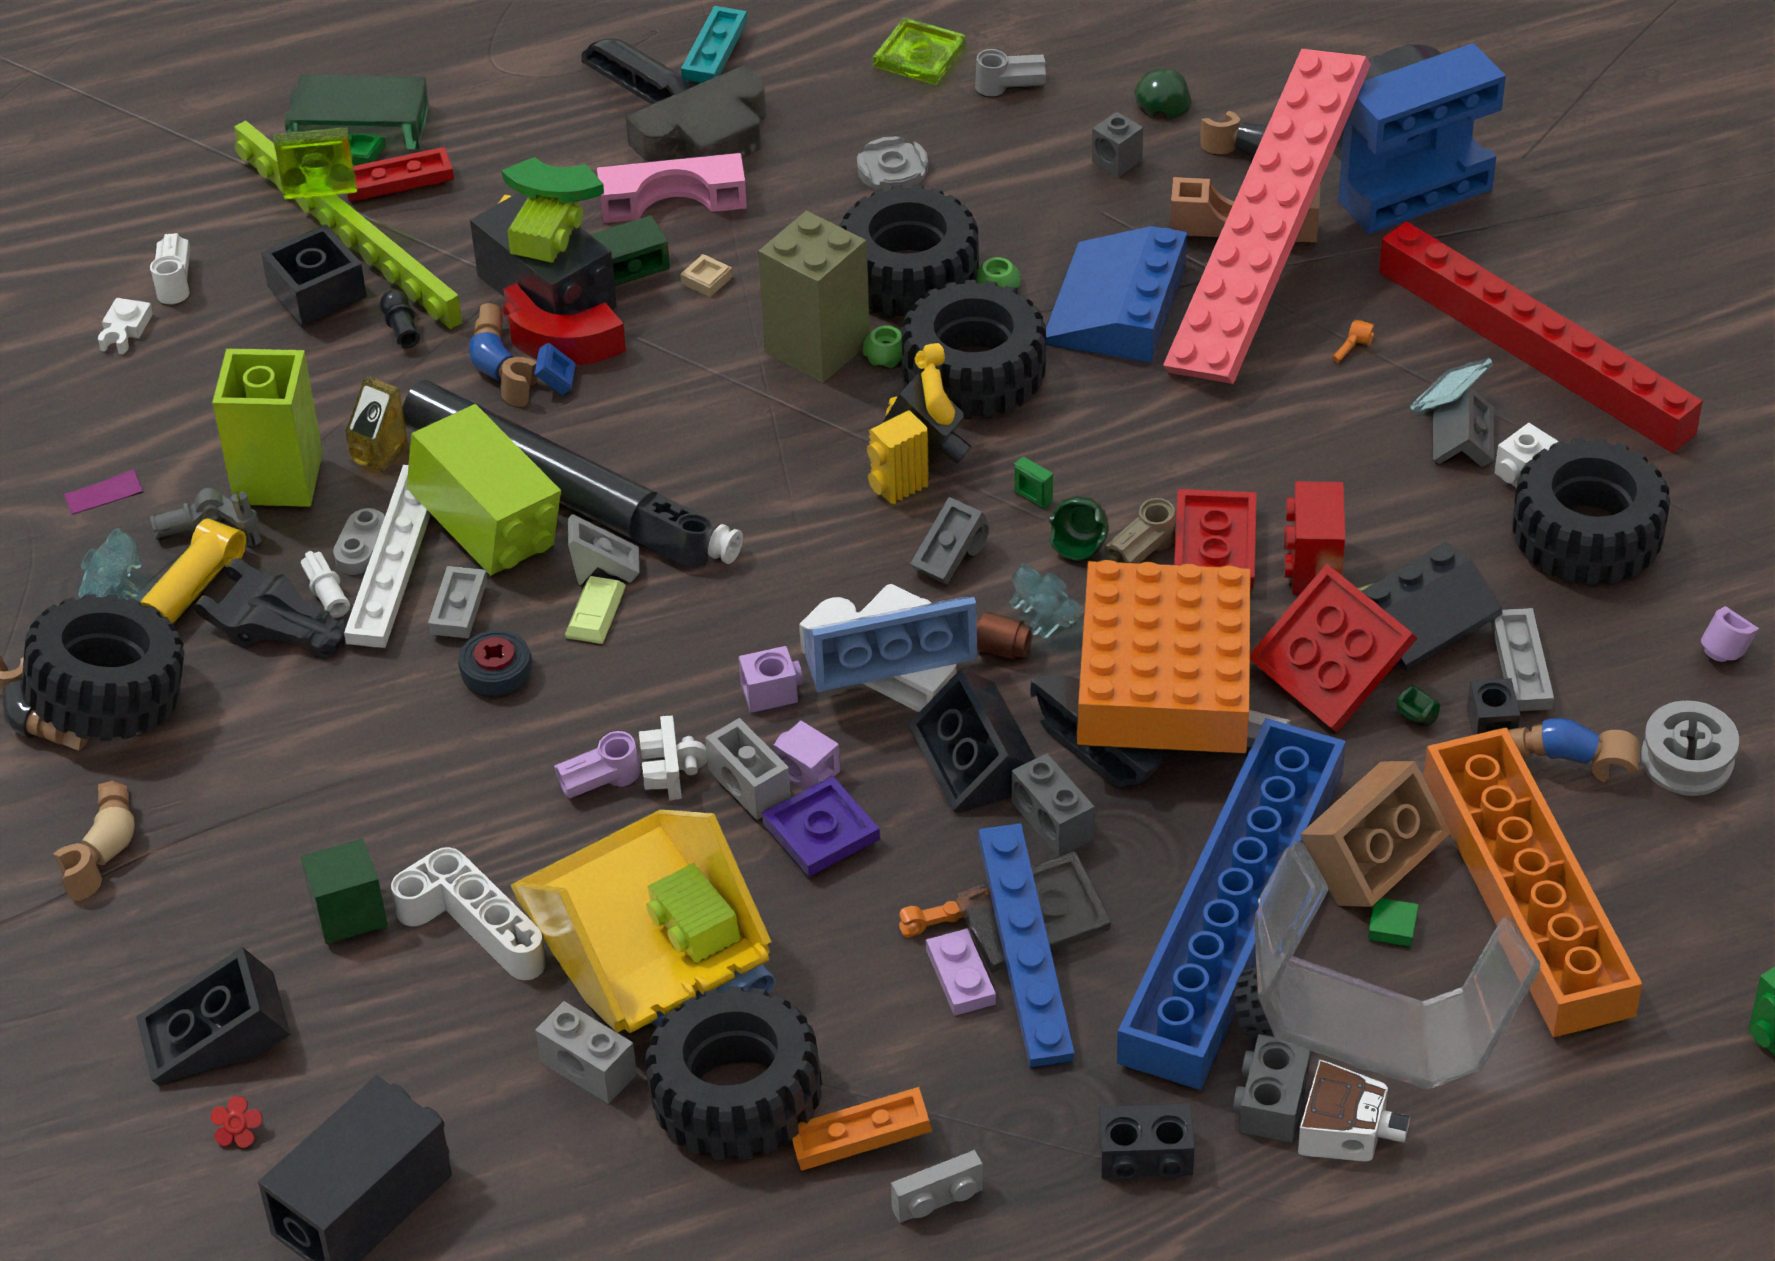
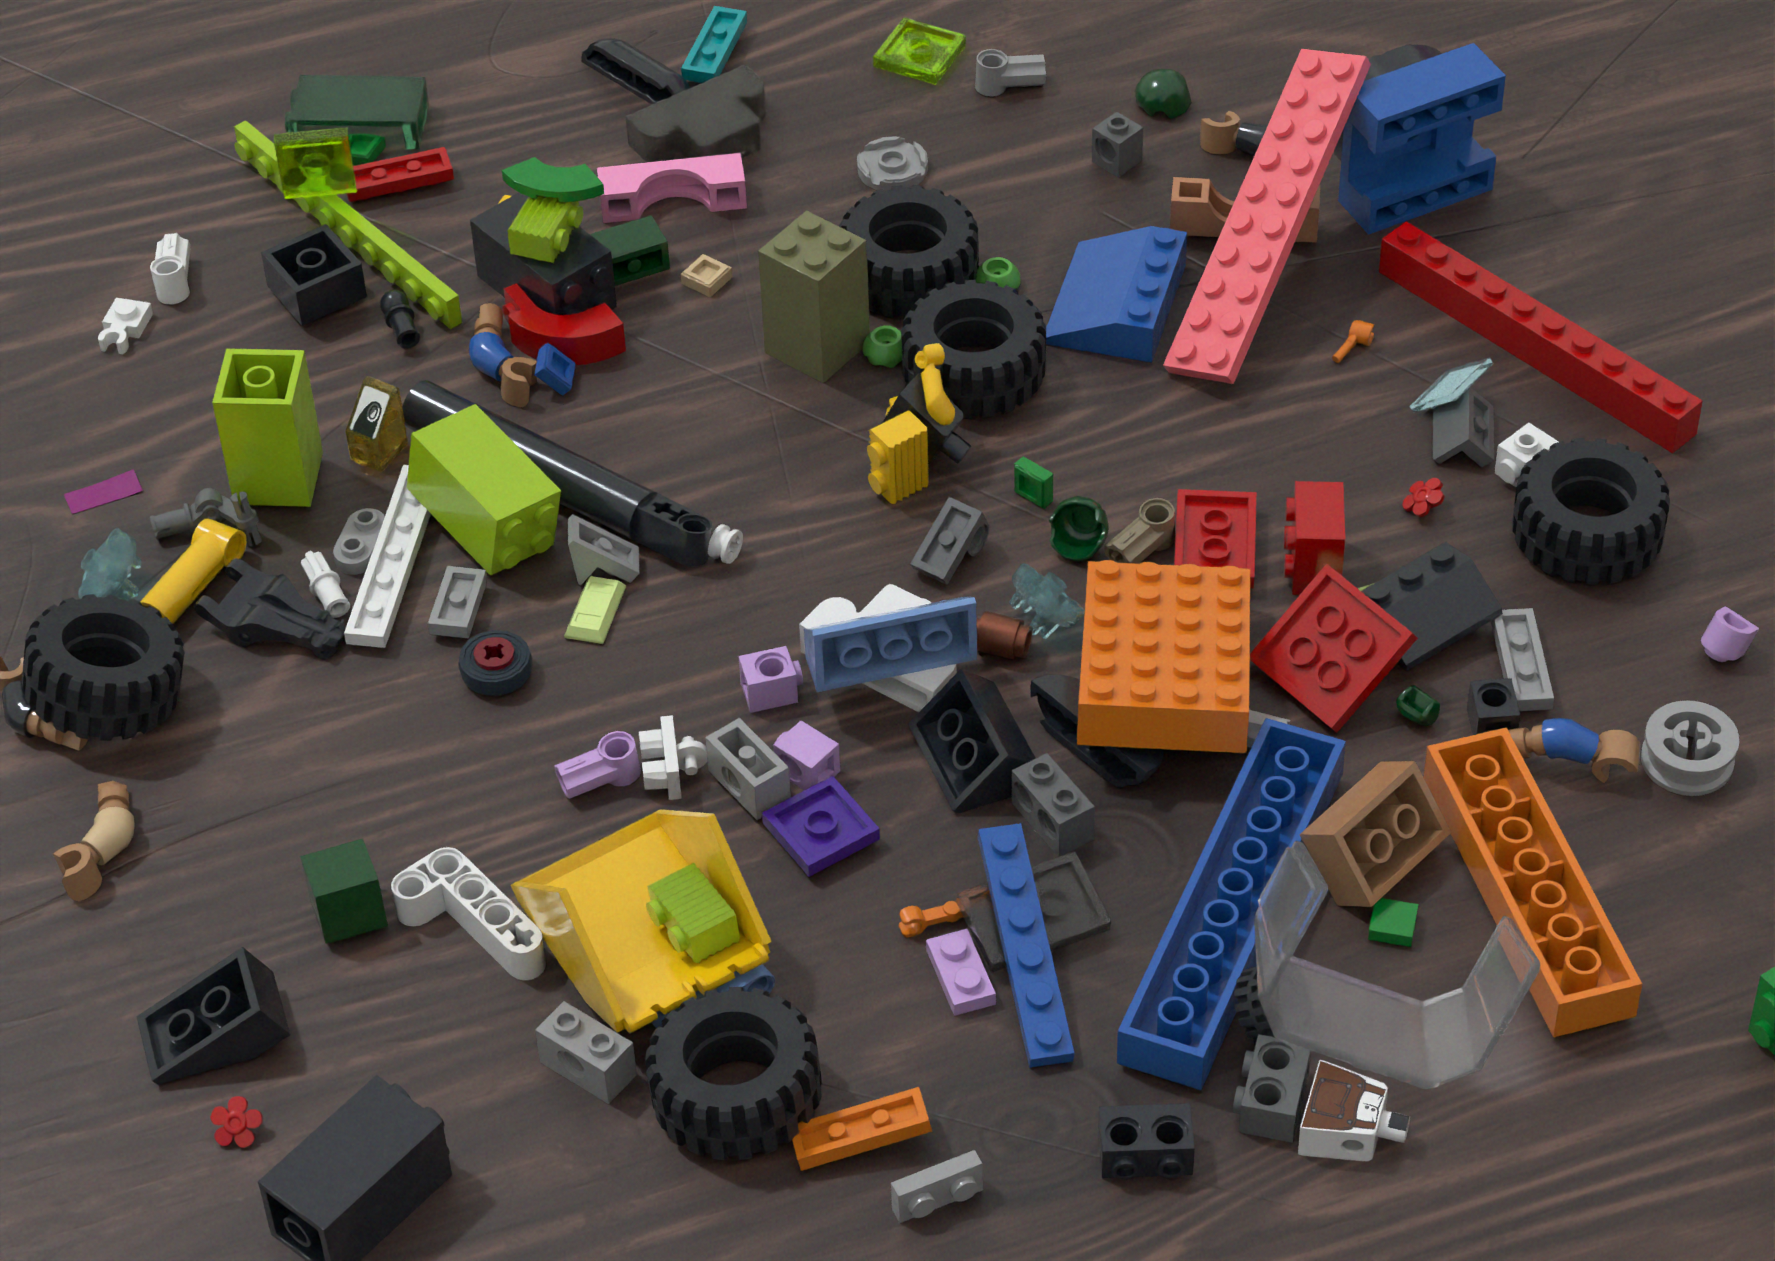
none -> red plant [1402,478,1445,517]

